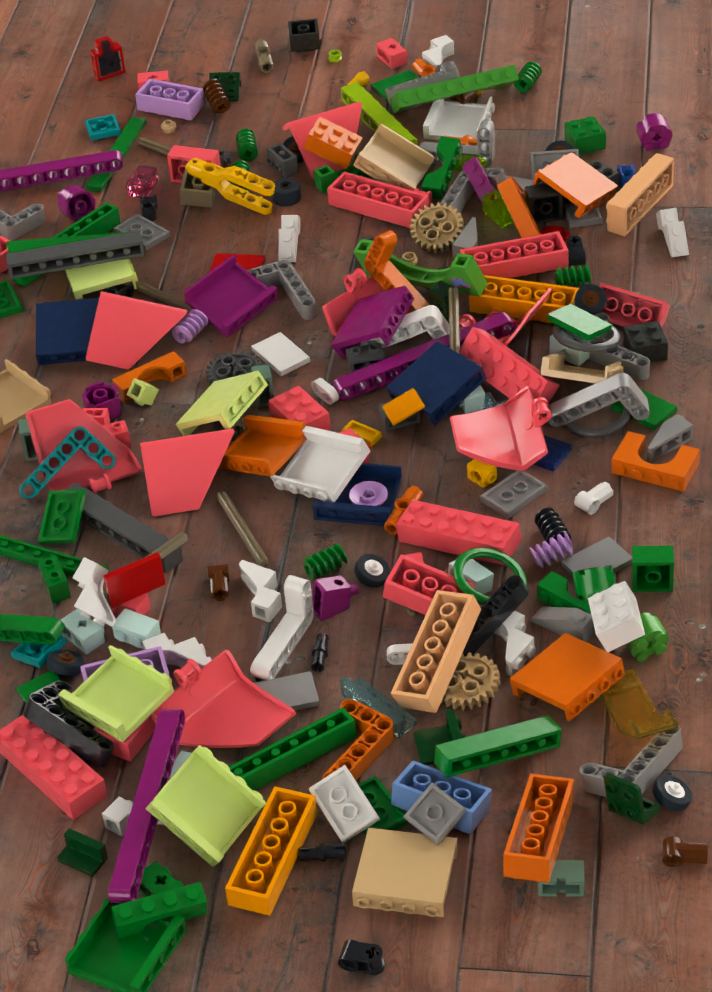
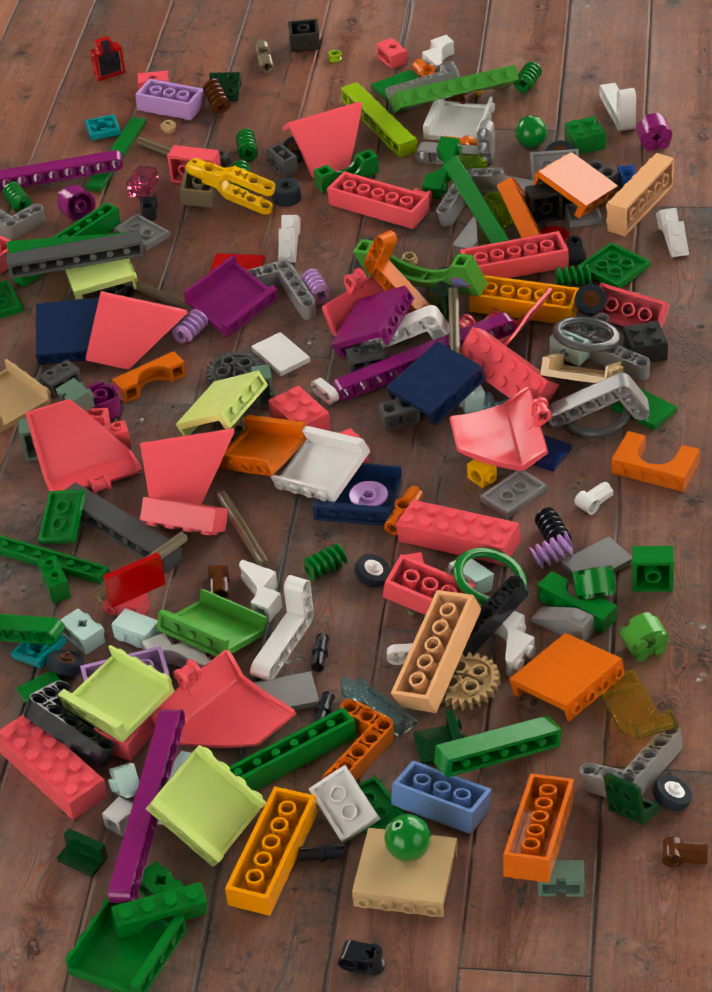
teal beam [19,427,116,499] -> none
white arch [73,557,116,627] -> none
yellowish green brick [126,379,159,406] -> none
orange brick [304,117,363,169] -> none
magenta torso [312,576,359,622] -> none
yellow tile [341,420,382,447] -> none
yellow cone [347,71,370,87] -> none
tan panel [353,123,435,191] -> none
light orange slope [382,388,425,426] -> none
light grey tile [403,783,467,845] -> none
tan gear [410,202,464,253] -> none
magenta plate [462,157,500,208] -> none
tile [547,304,612,341] -> none
white brick [588,581,645,653] -> none
light grey slope [648,414,693,463] -> none
none -> green piece [3,182,32,213]
none -> dark grey brick [38,360,82,399]
none -> sand green brick [56,378,95,411]
none -> light aqua brick [108,763,139,798]
none -> coral brick [140,497,229,535]
none -> bright green panel [157,589,268,657]
none -> lavender piece [301,269,330,304]
none -> black pin [313,691,335,723]
none -> green piece [384,814,431,861]
none -> green tile [444,156,510,244]
none -> green piece [514,115,547,149]
none -> green plate [579,242,651,288]
none -> white beam [599,83,636,132]

